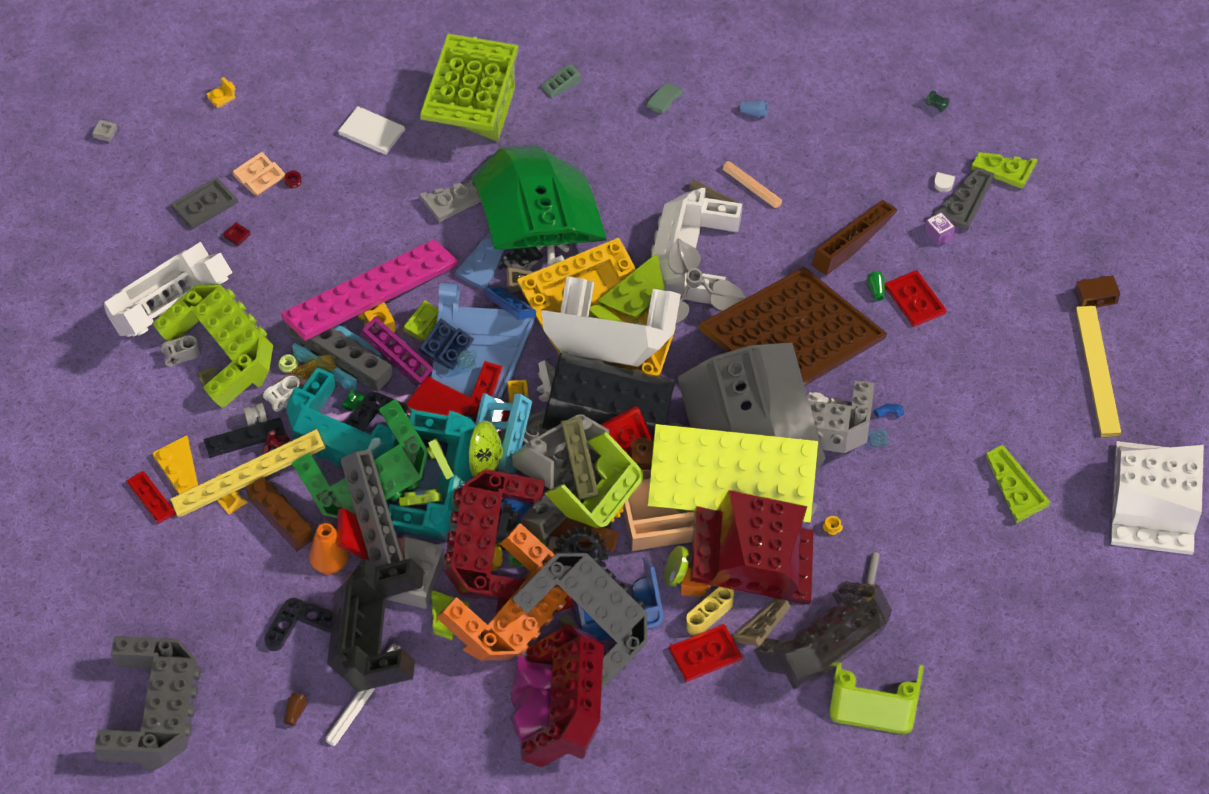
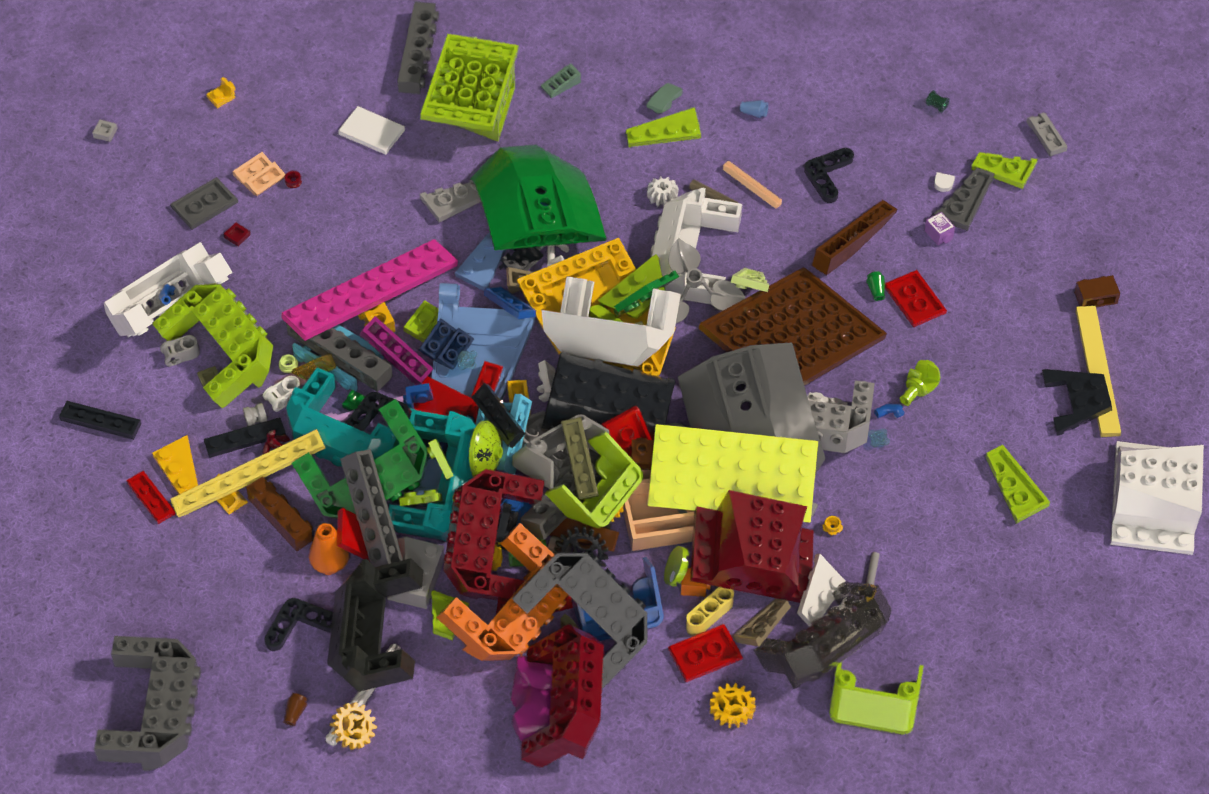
none -> black plate [59,401,141,440]
none -> blue arm [158,284,176,305]
none -> yellow gear [330,702,377,750]
none -> dark grey brick [398,1,439,94]
none -> blue bracket [403,383,433,409]
none -> black plate [471,383,526,448]
none -> green wing [614,270,679,318]
none -> lime wing [626,107,701,147]
none -> white gear [647,176,679,207]
none -> yellow gear [710,683,756,728]
none -> yellowish green wing [731,268,769,292]
none -> white wing [797,554,846,628]
none -> black beam [804,148,854,203]
none -> lime piece [900,360,941,406]
none -> light grey plate [1026,112,1067,156]
none -> black wing [1042,369,1112,436]

